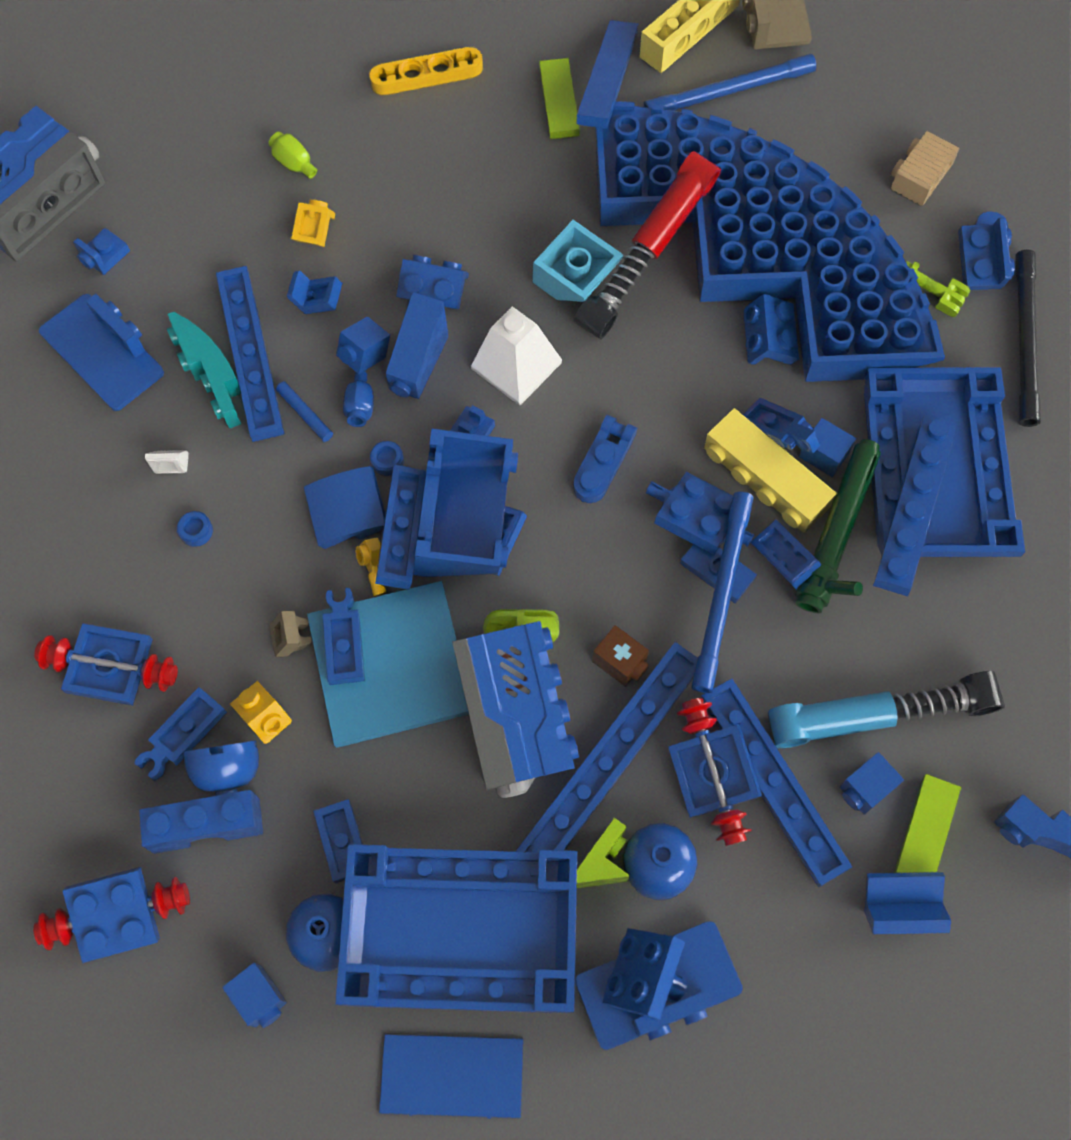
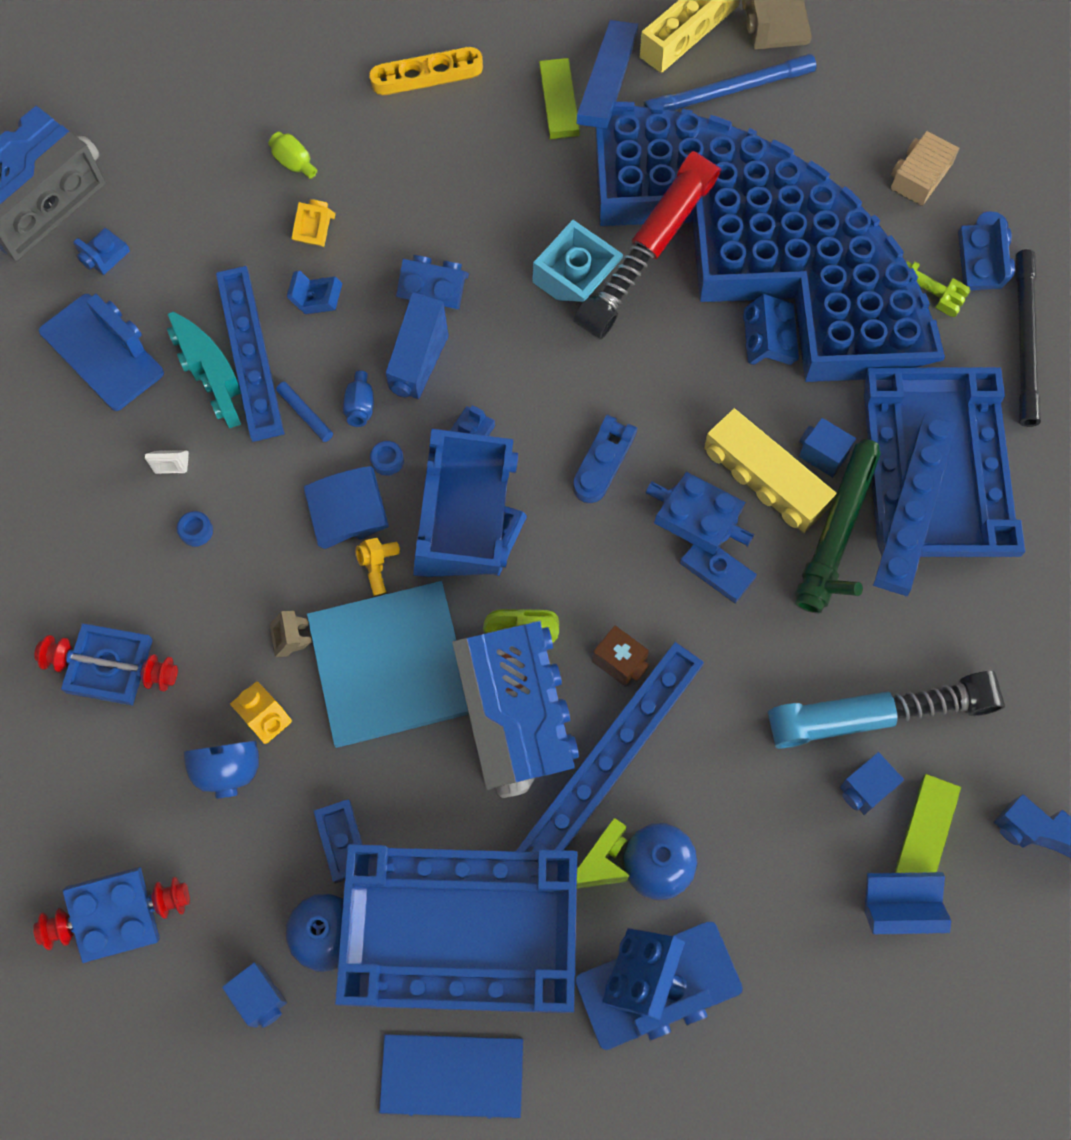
blue plate [134,687,227,781] -> none
blue arch [139,790,263,854] -> none
blue plate [323,588,365,685] -> none
blue brick [336,316,391,374] -> none
blue plate [375,464,426,590] -> none
white slope [471,306,562,406] -> none
blue plate [668,698,762,846] -> none
blue piece [691,492,754,693] -> none
blue plate [701,678,852,888] -> none
blue hinge [743,398,821,454] -> none
blue plate [751,519,821,589] -> none

